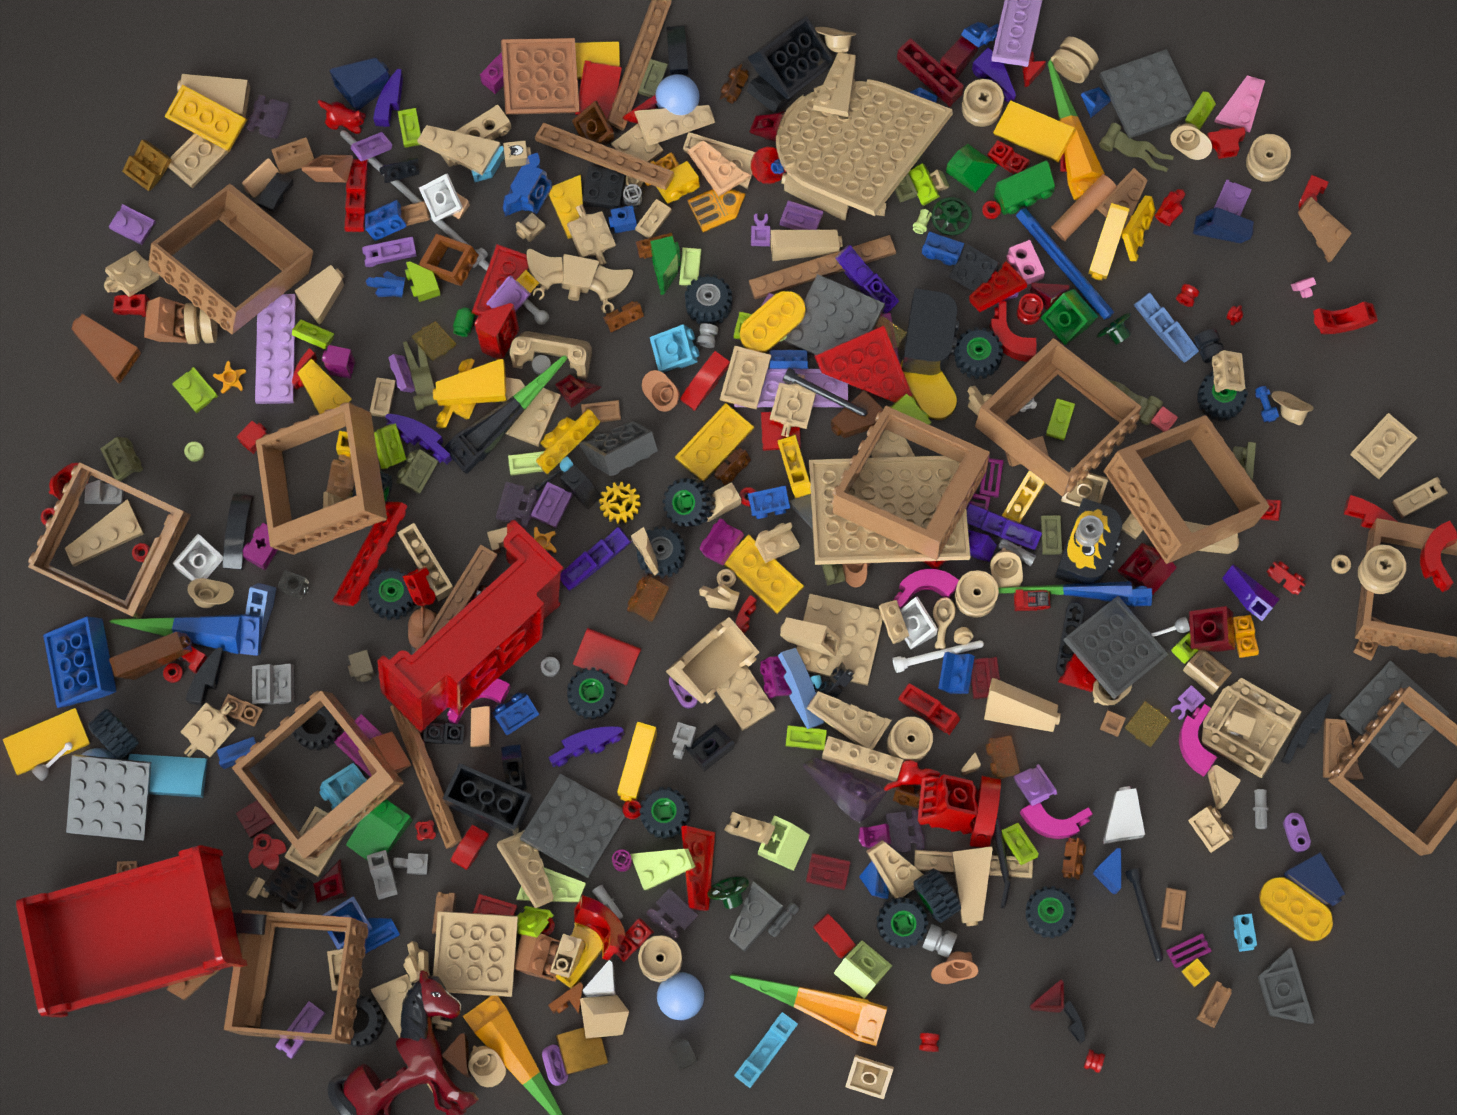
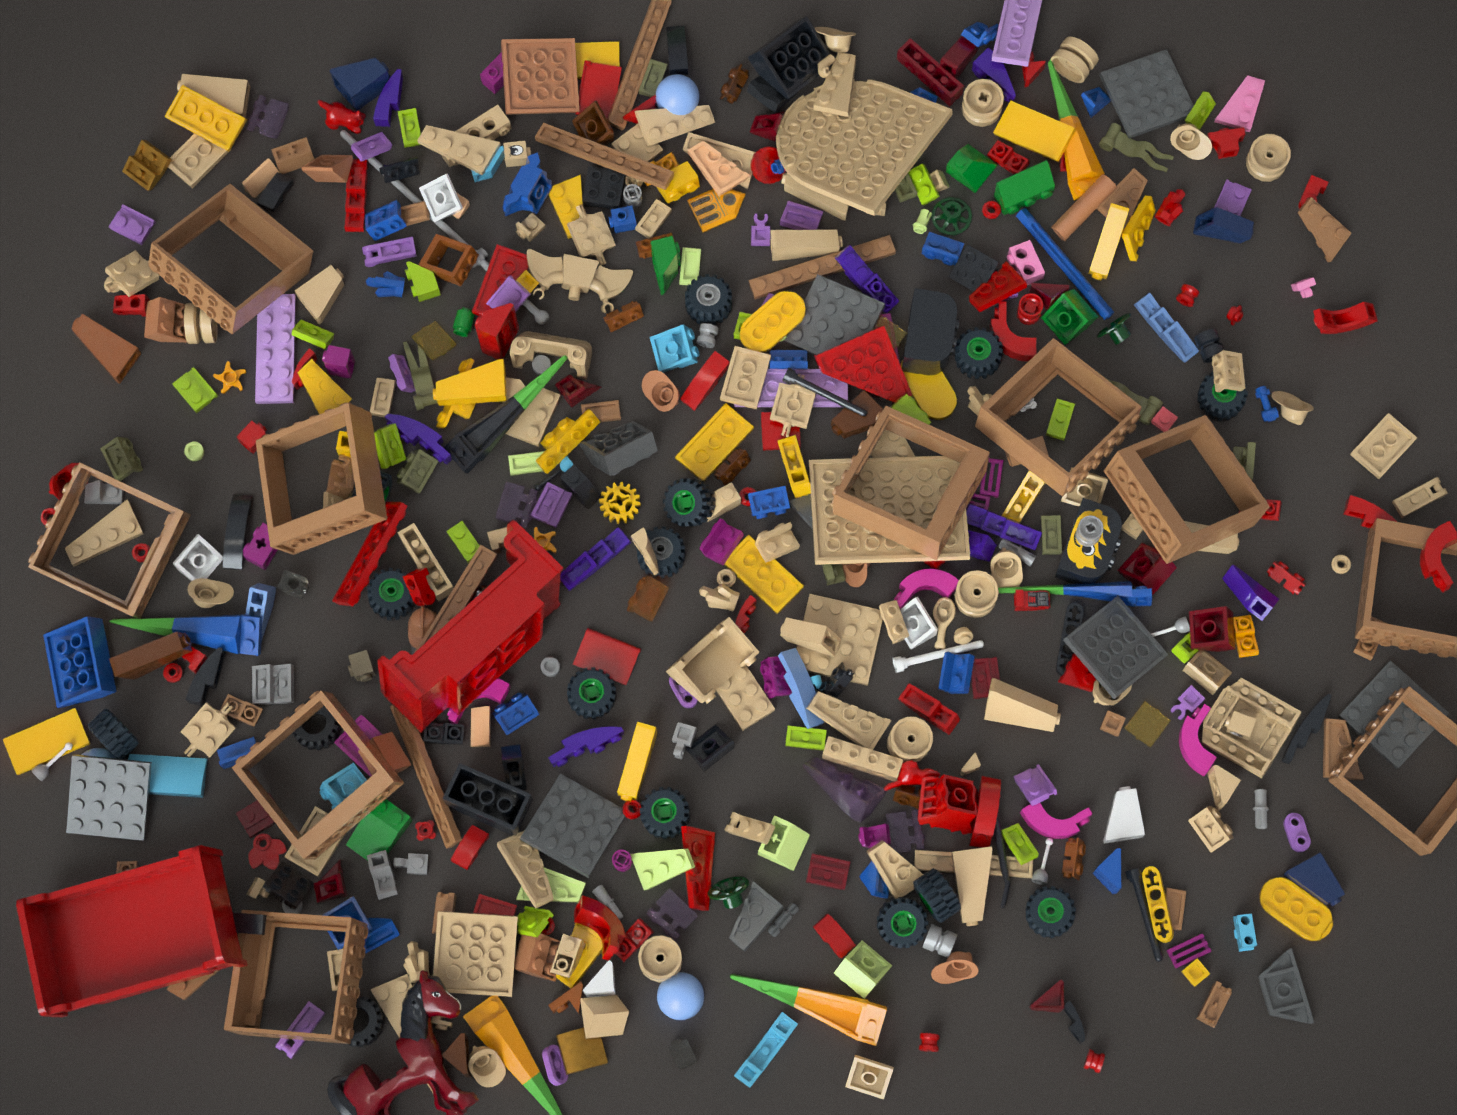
clear orange bracket [986,735,1020,779] -> none
tan wheel [1358,545,1406,594] -> none
none -> lime plate [446,521,480,563]
none -> tan arm [817,54,835,78]
none -> hinge [1031,838,1053,885]
none -> yellow beam [1142,866,1174,943]

